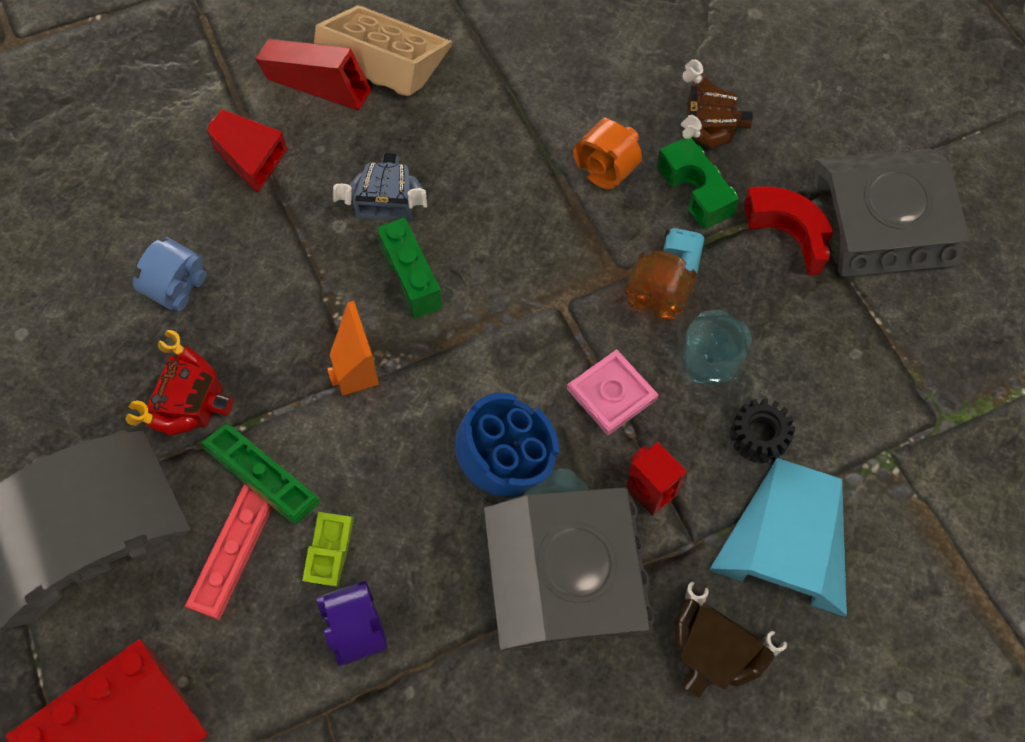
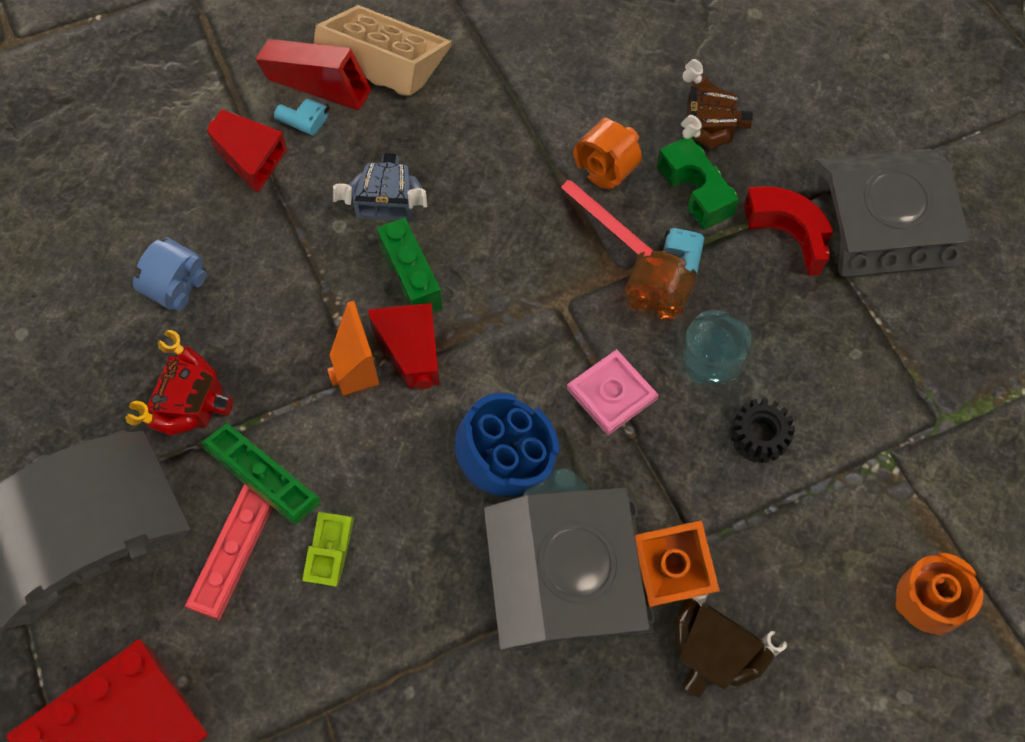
dark purple brick [316,580,388,666] -> none
red brick [626,442,687,516] -> none
medium azure wedge [709,458,847,617] -> none
none -> medium azure piece [274,98,330,135]
none -> red slope [368,303,440,390]
none -> coral tile [561,180,661,268]
none -> orange slope [635,520,720,607]
none -> orange brick [895,553,984,635]

